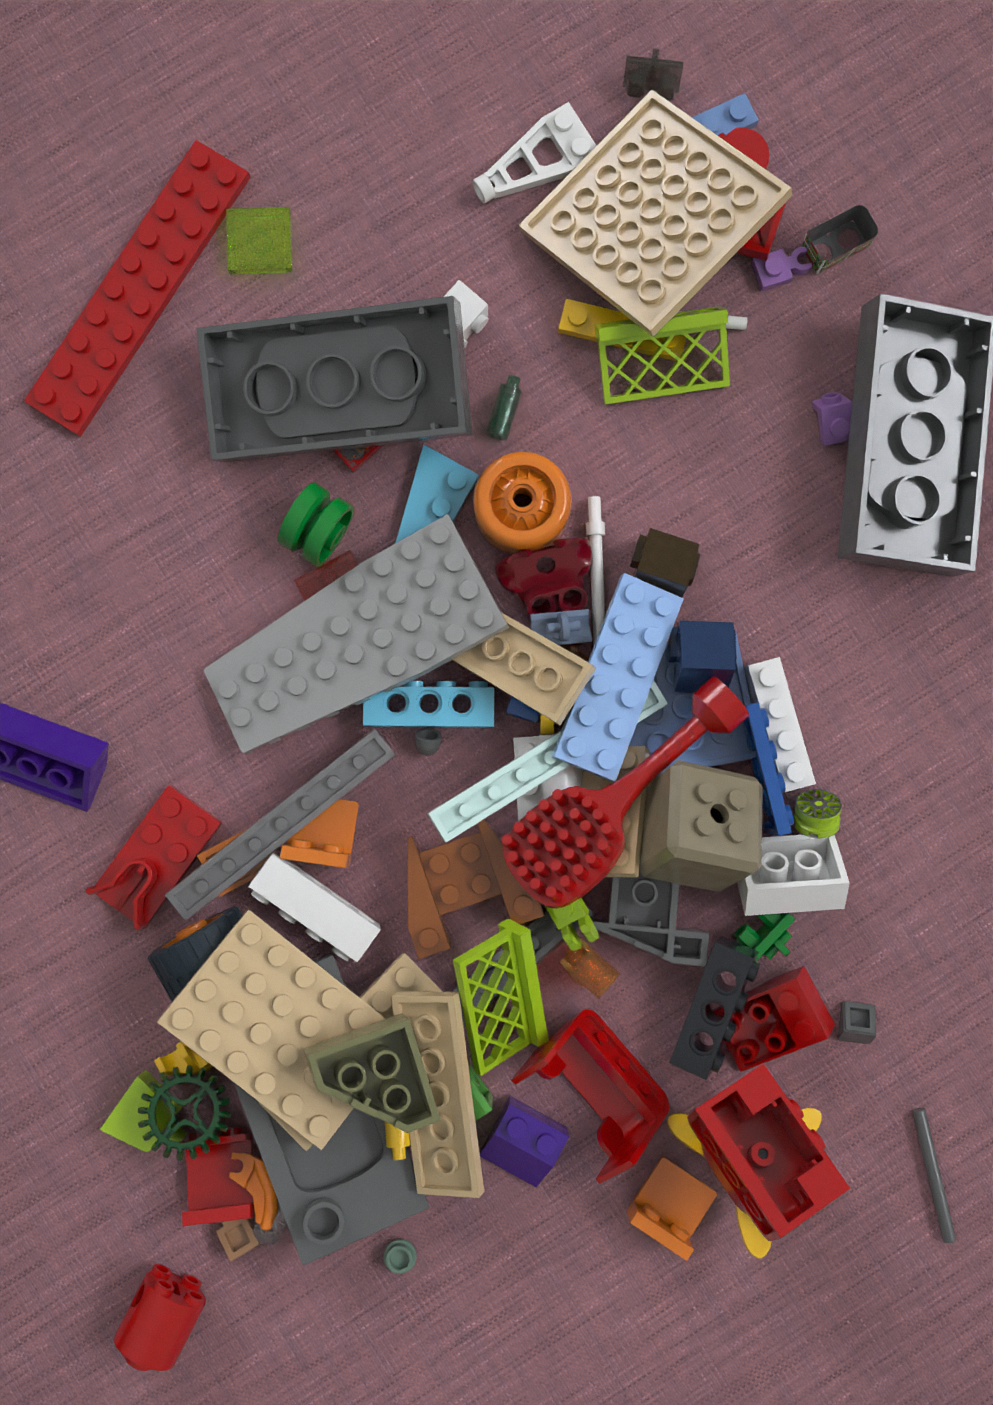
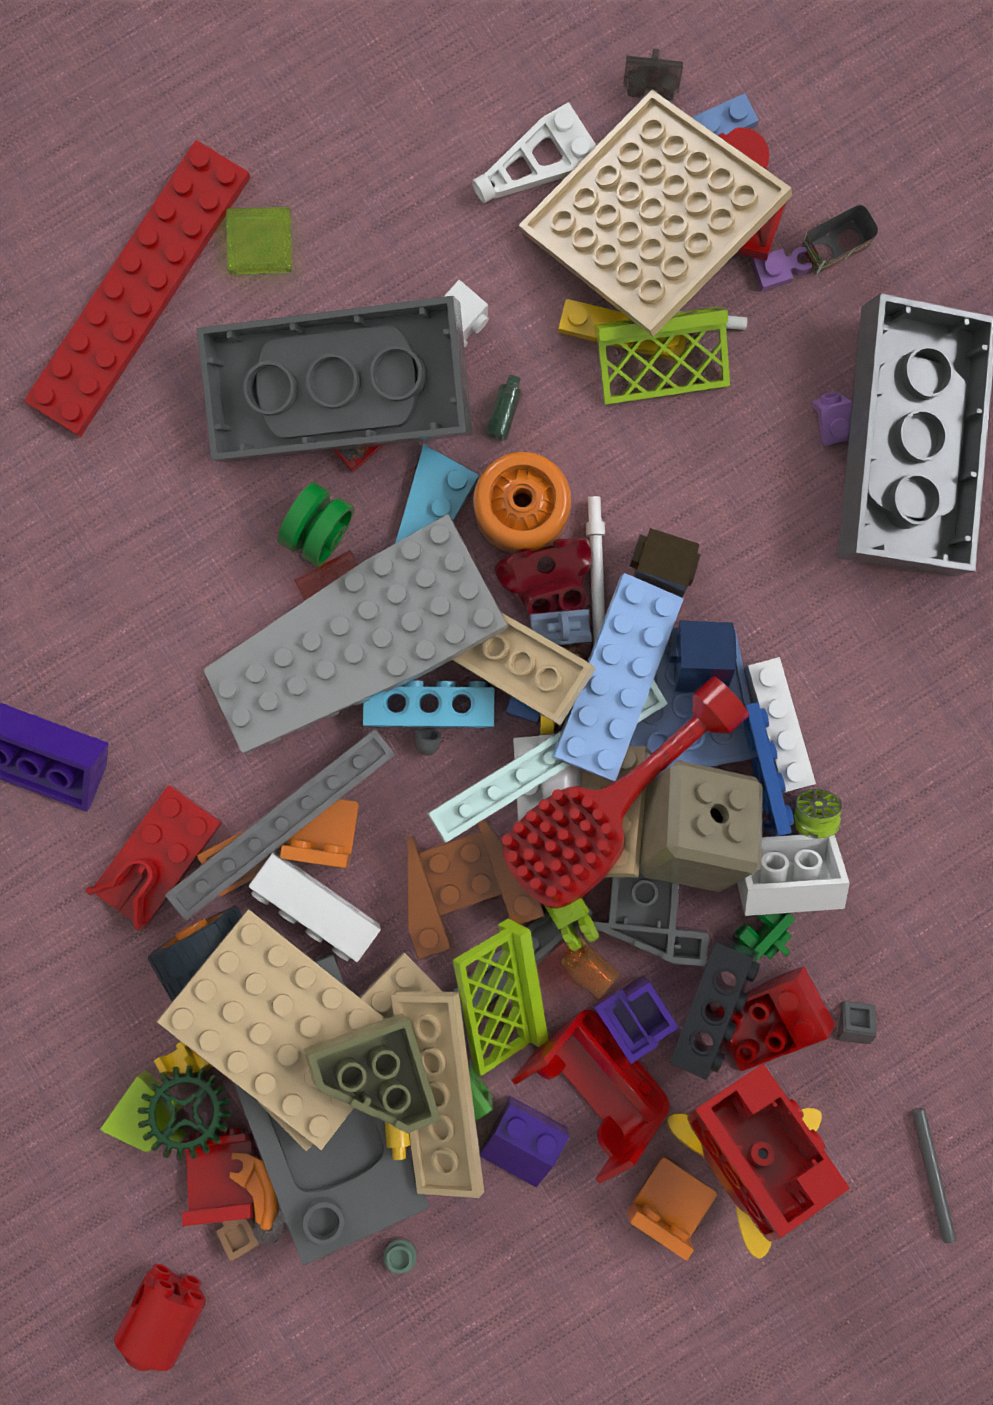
none -> dark purple plate [593,975,679,1064]

